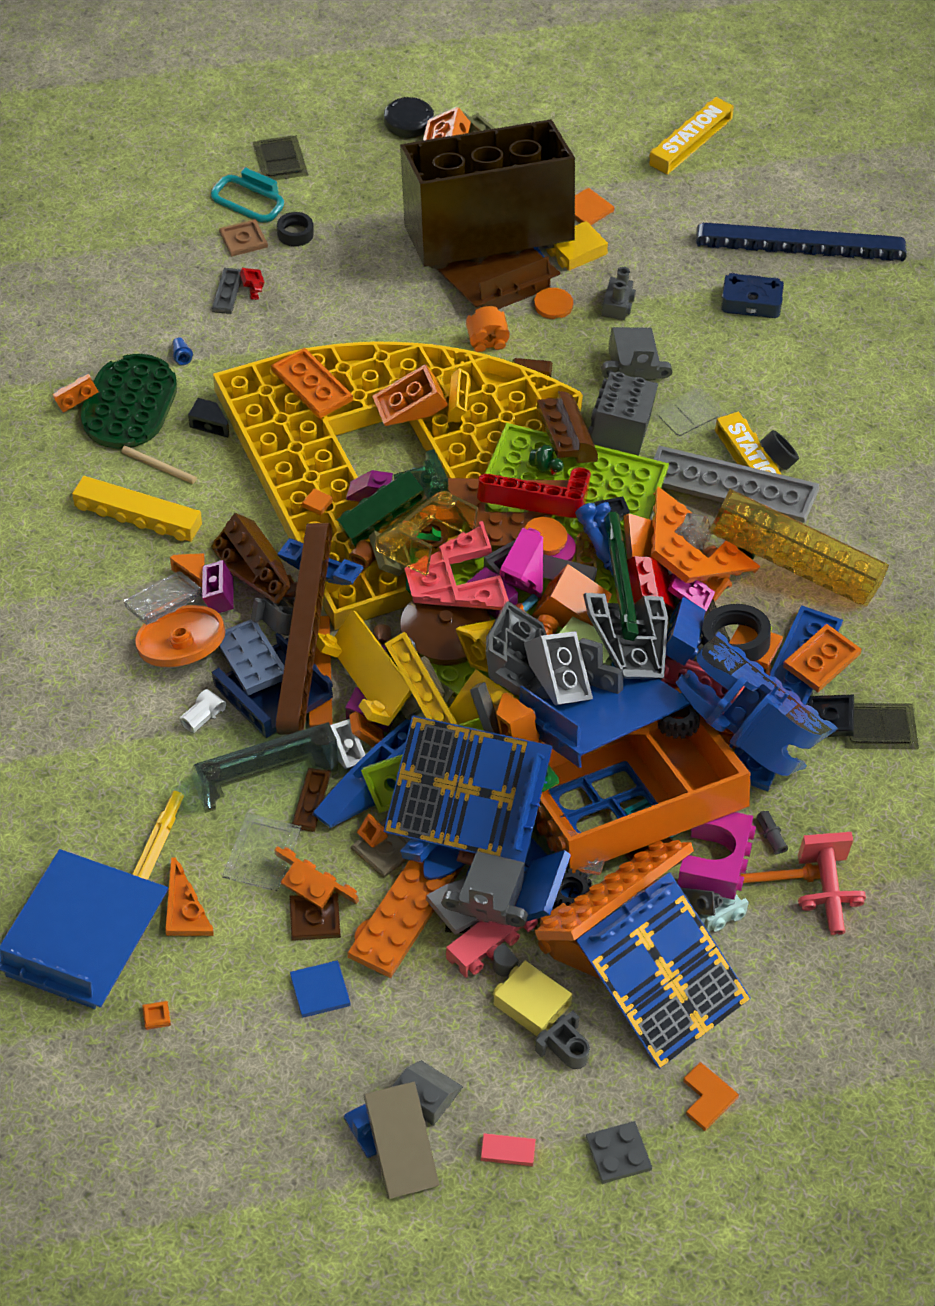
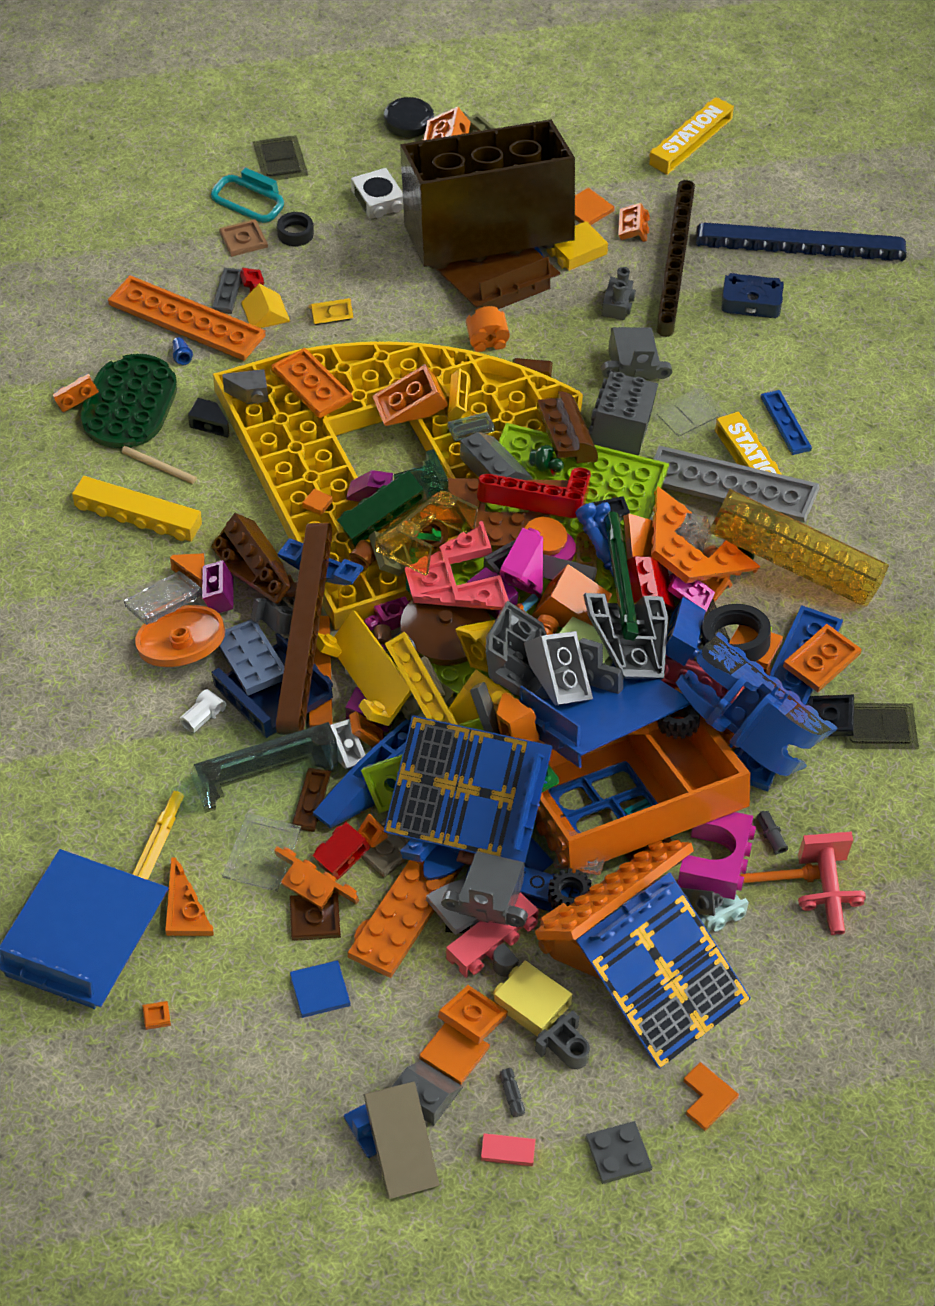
blue tile [515,850,571,922] -> none
orange tile [534,288,573,319] -> none
black tyre [760,430,799,470] -> none
none -> orange plate [108,275,266,361]
none -> flat silver slope [223,369,268,404]
none -> yellow slope [241,284,290,328]
none -> yellow panel [309,298,354,324]
none -> red brick [312,822,371,881]
none -> white brick [351,168,403,219]
none -> dark pink piece [364,596,411,631]
none -> orange tile [419,1023,490,1085]
none -> orange plate [438,985,508,1044]
none -> clear light blue tile [448,412,495,441]
none -> dark grey slope [460,432,532,481]
none -> dark grey axle [500,1068,525,1117]
none -> orange bracket [618,203,650,242]
none -> dark brown beam [656,180,695,337]
none -> blue tile [760,390,812,455]

